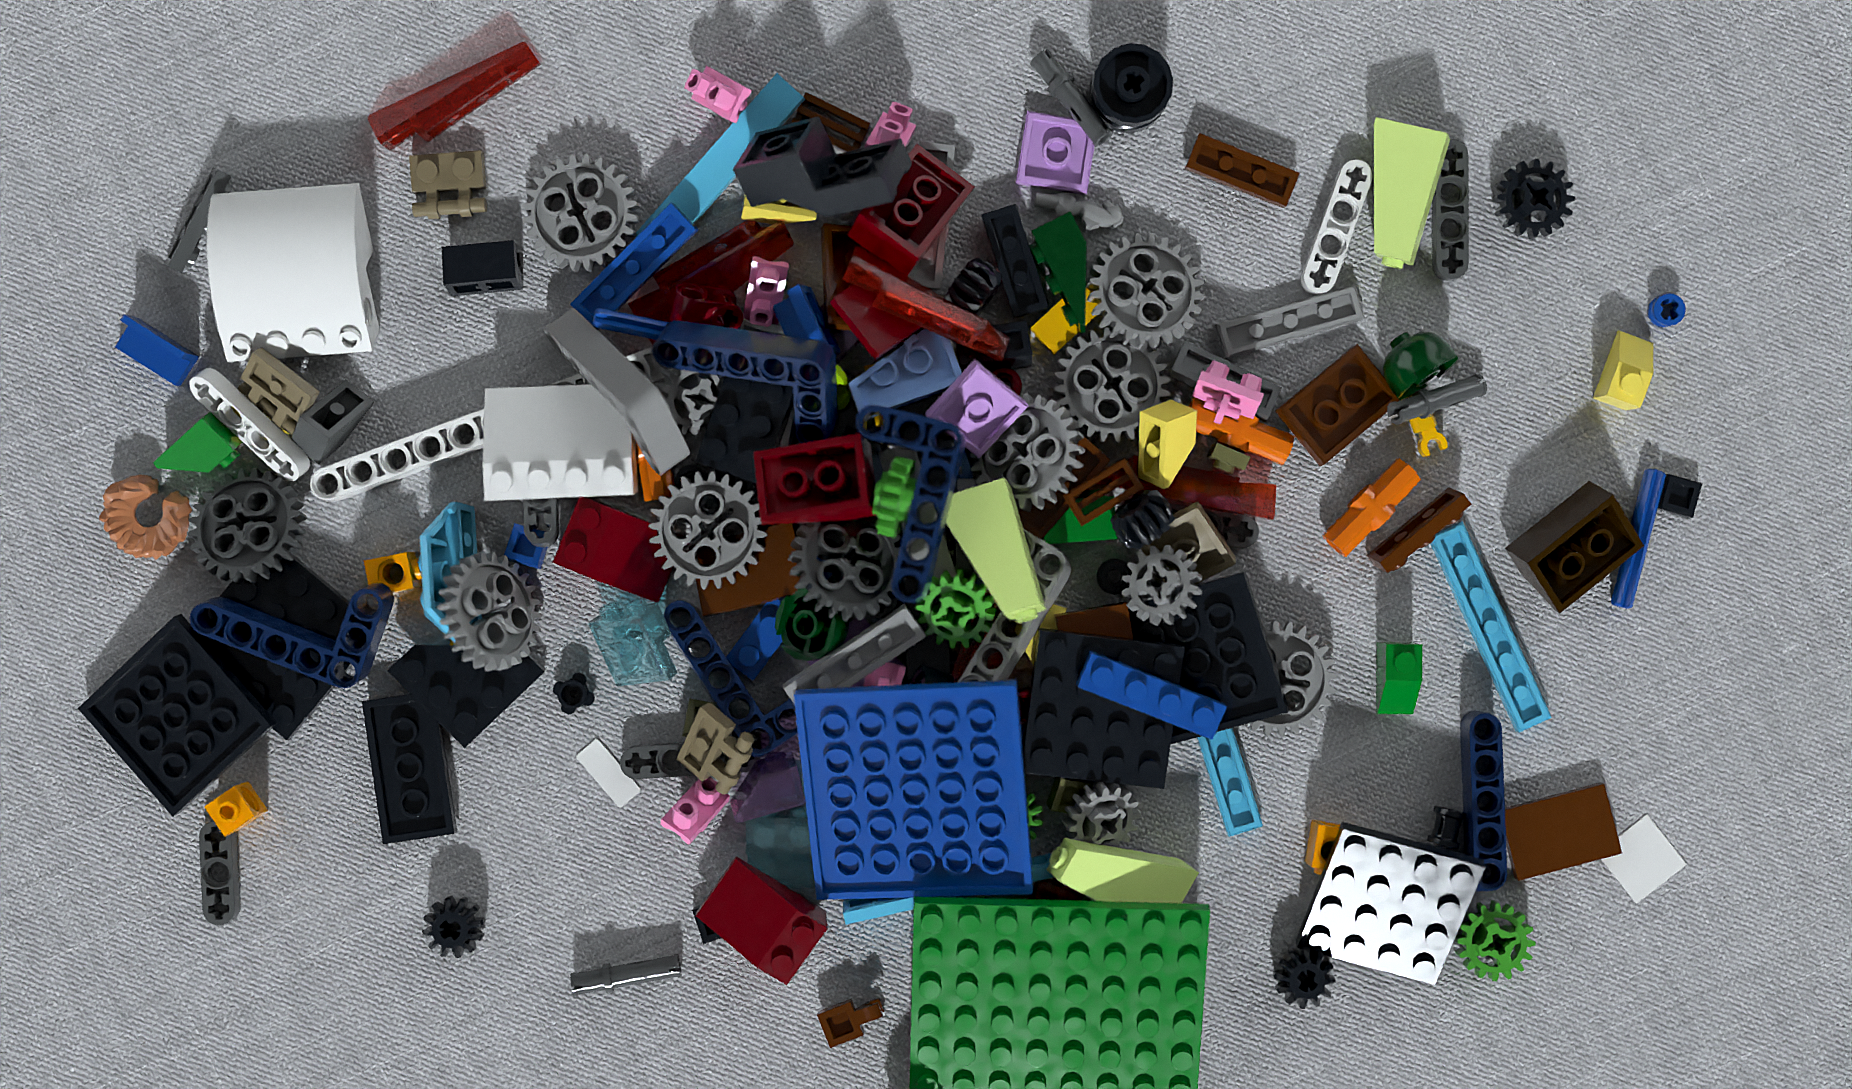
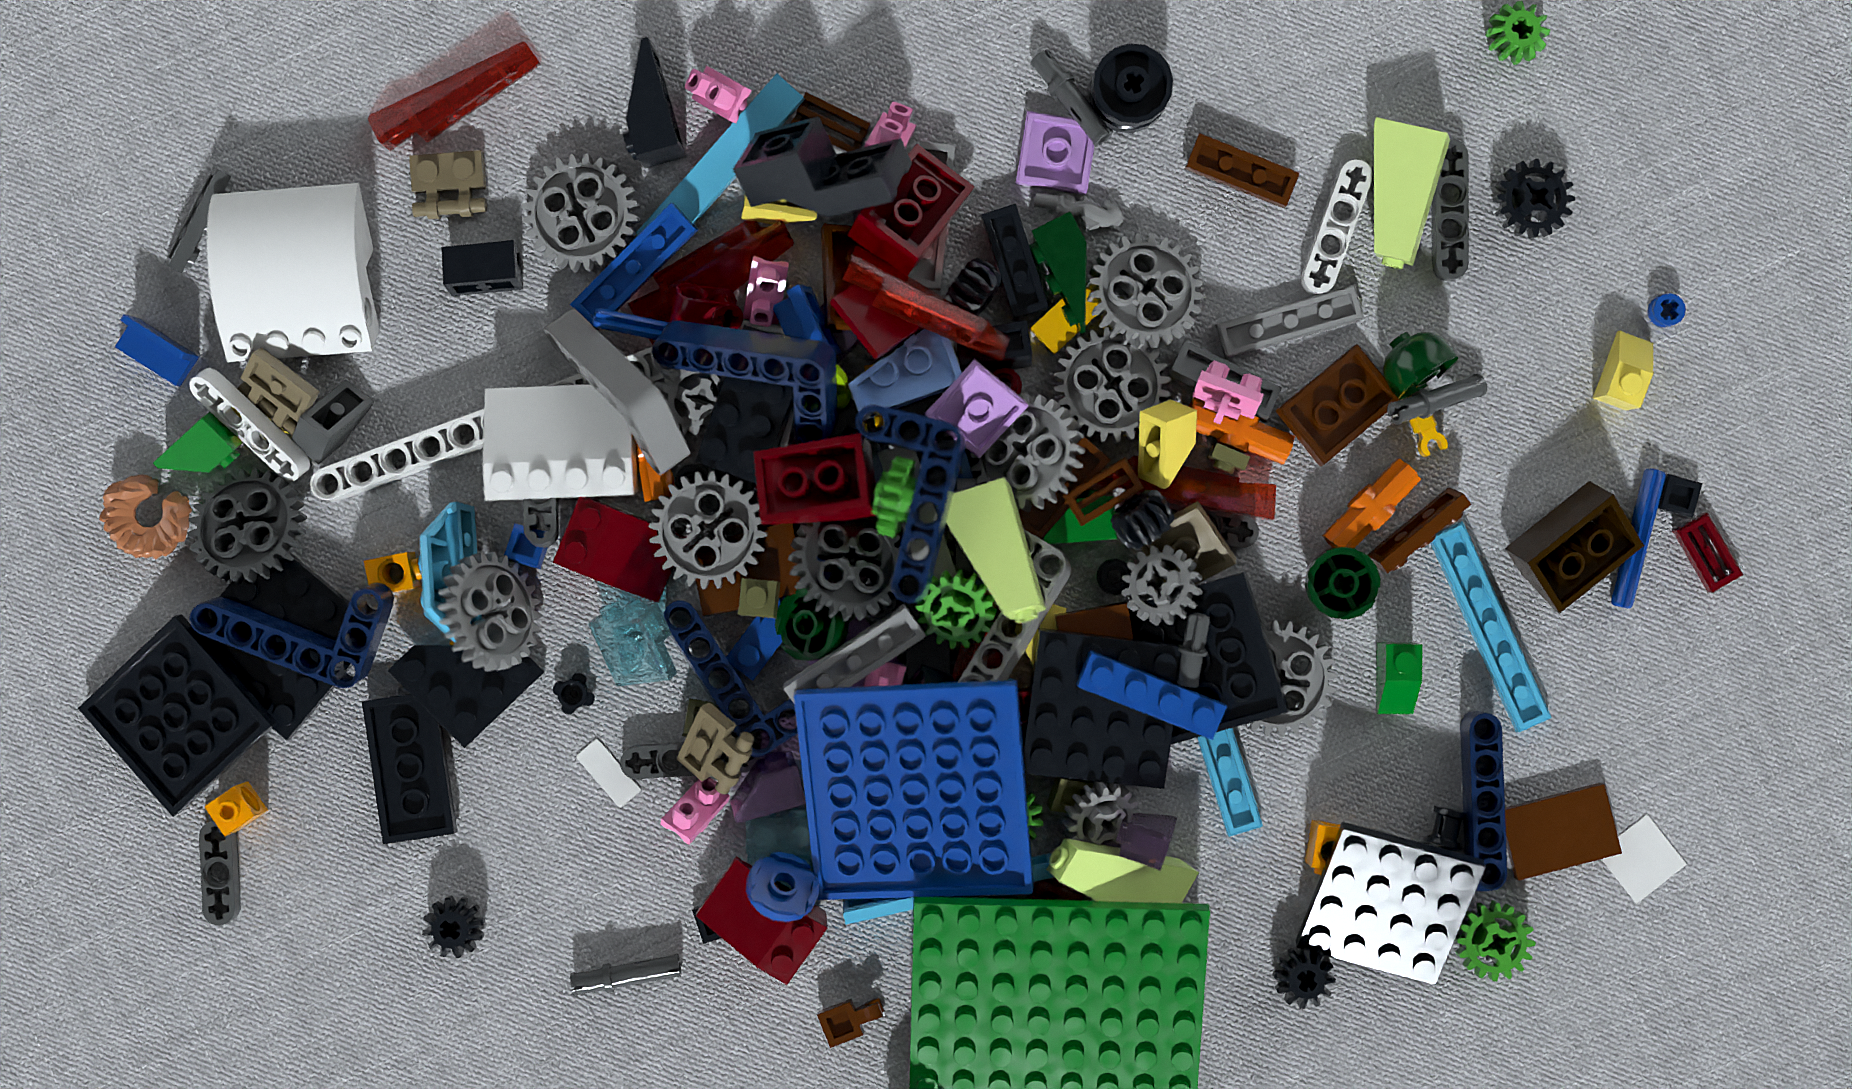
none -> black slope [622,37,686,169]
none -> olive plate [738,578,780,619]
none -> blue tile [746,852,820,922]
none -> clear purple slope [1116,813,1177,871]
none -> dark grey axle [1177,613,1210,688]
none -> dark green cylinder [1305,547,1381,620]
none -> bright green gear [1485,0,1550,65]
none -> dark red tile [1672,513,1743,593]

